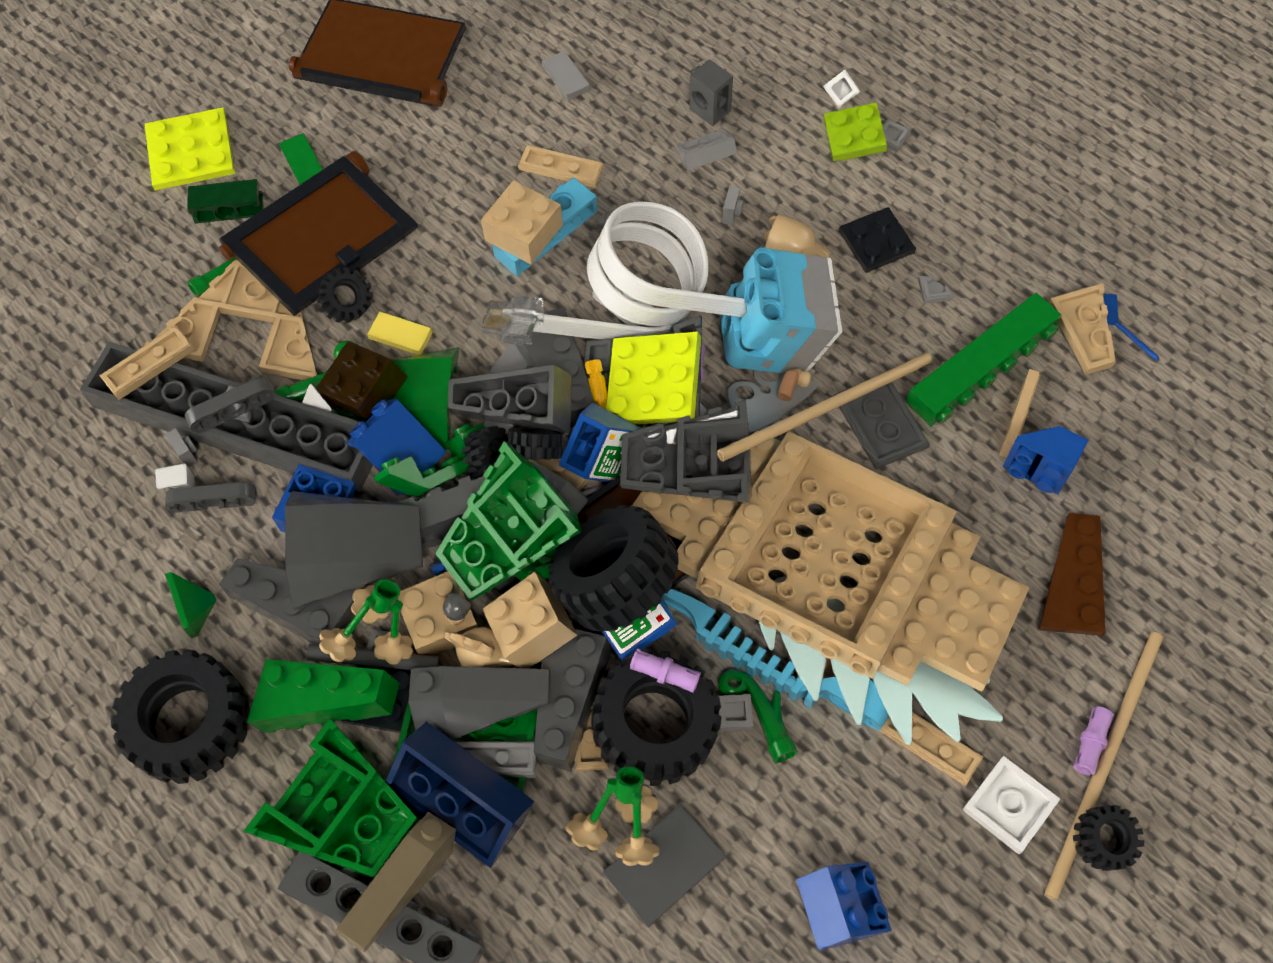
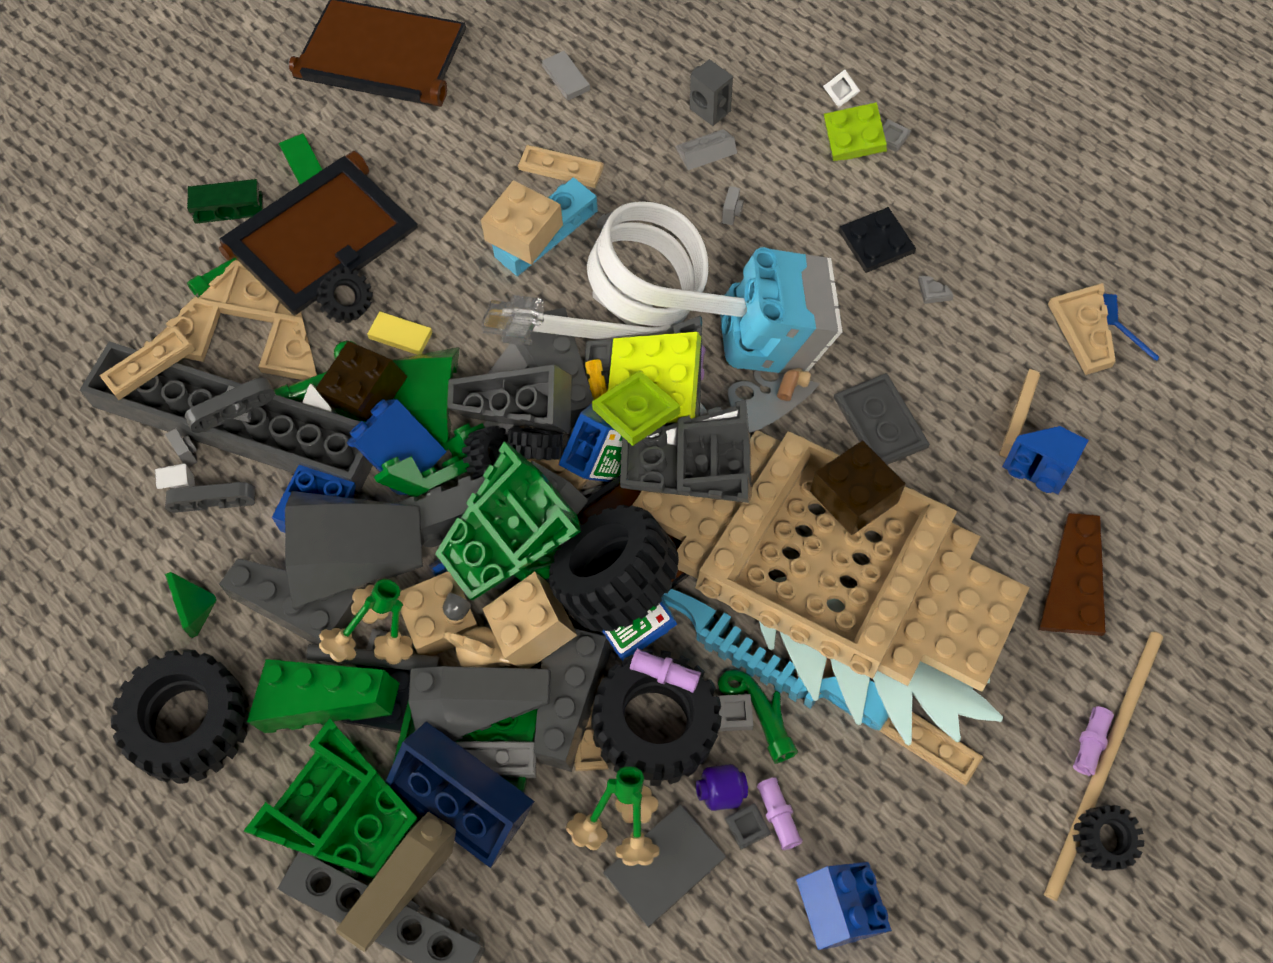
neon yellow plate [144,107,235,190] -> none
tan piece [717,353,932,462] -> none
tan piece [764,214,831,258] -> none
green brick [906,292,1062,427] -> none
white plate [962,756,1060,854] -> none
none -> lime plate [592,370,680,446]
none -> dark purple head [696,764,748,811]
none -> dark grey tile [725,803,771,850]
none -> lavender pin [757,778,803,850]
none -> dark brown brick [810,440,906,535]

